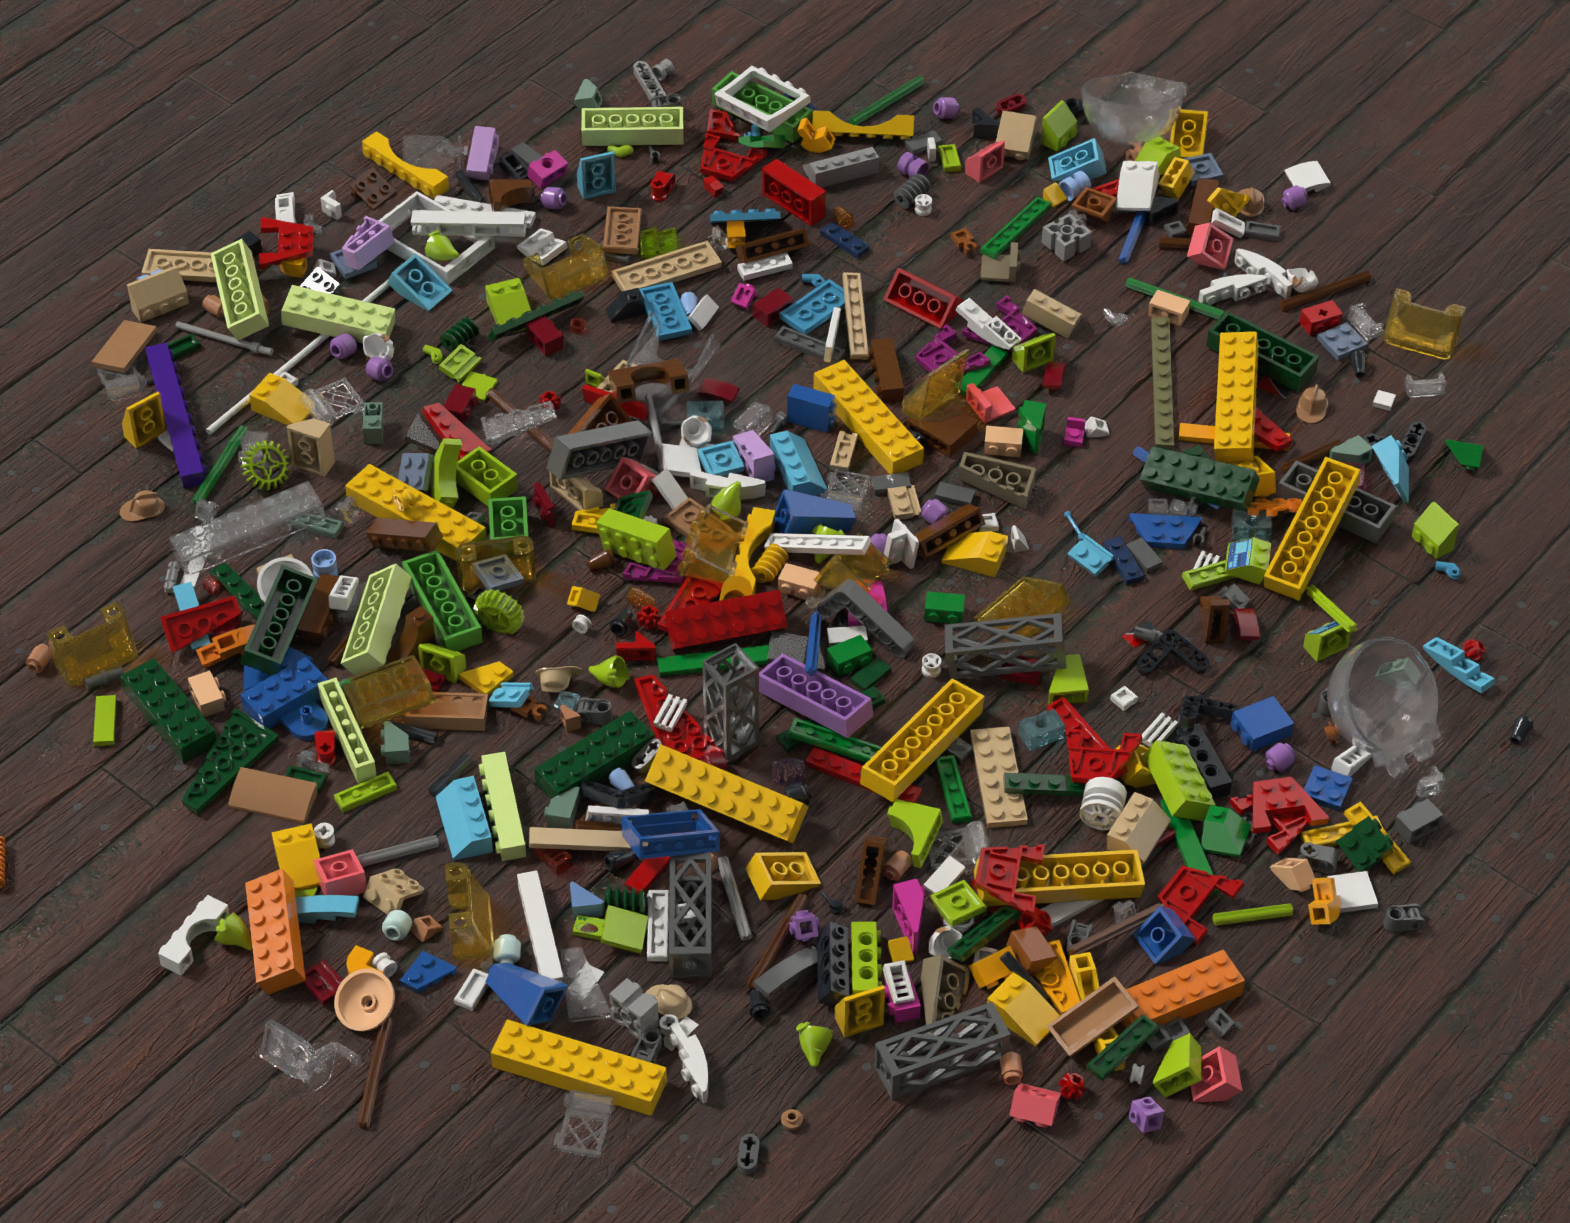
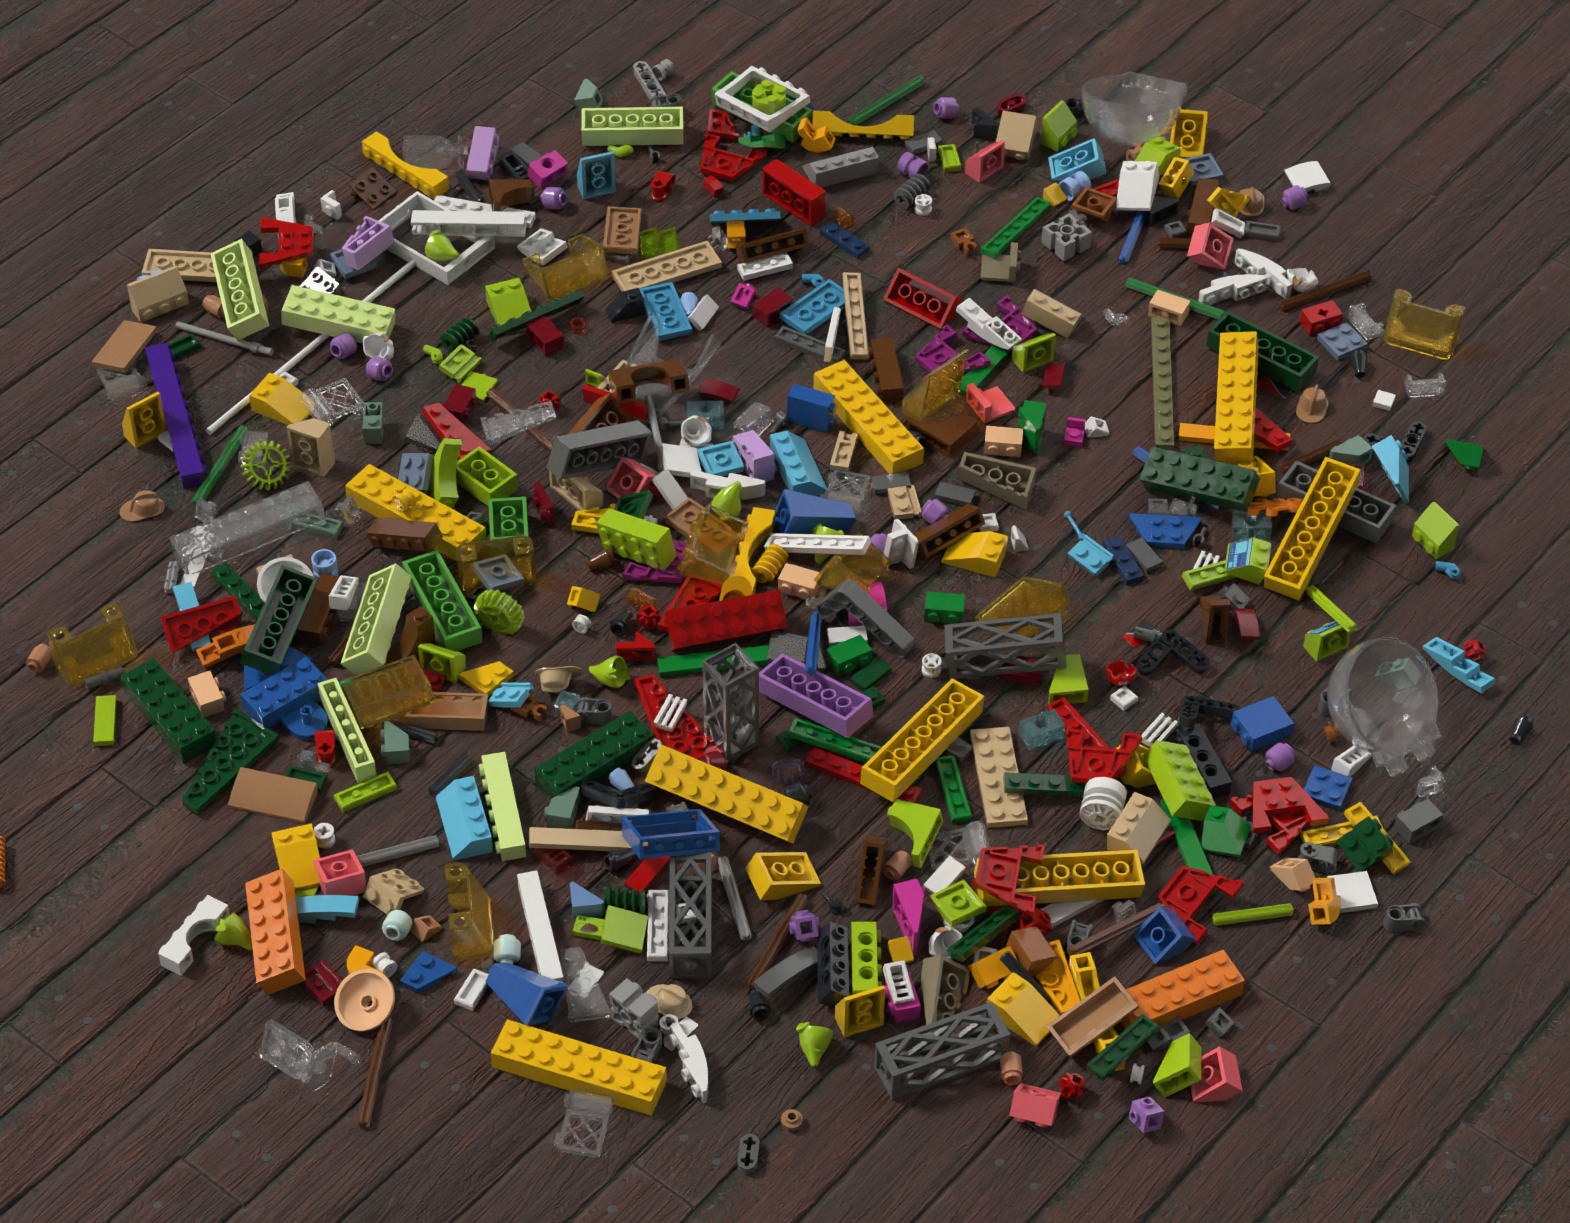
clear red bush [202,575,222,595] -> none
medium azure slope [387,253,453,312] -> none
none -> lime brick [752,80,786,115]
none -> red hair [1106,660,1137,686]

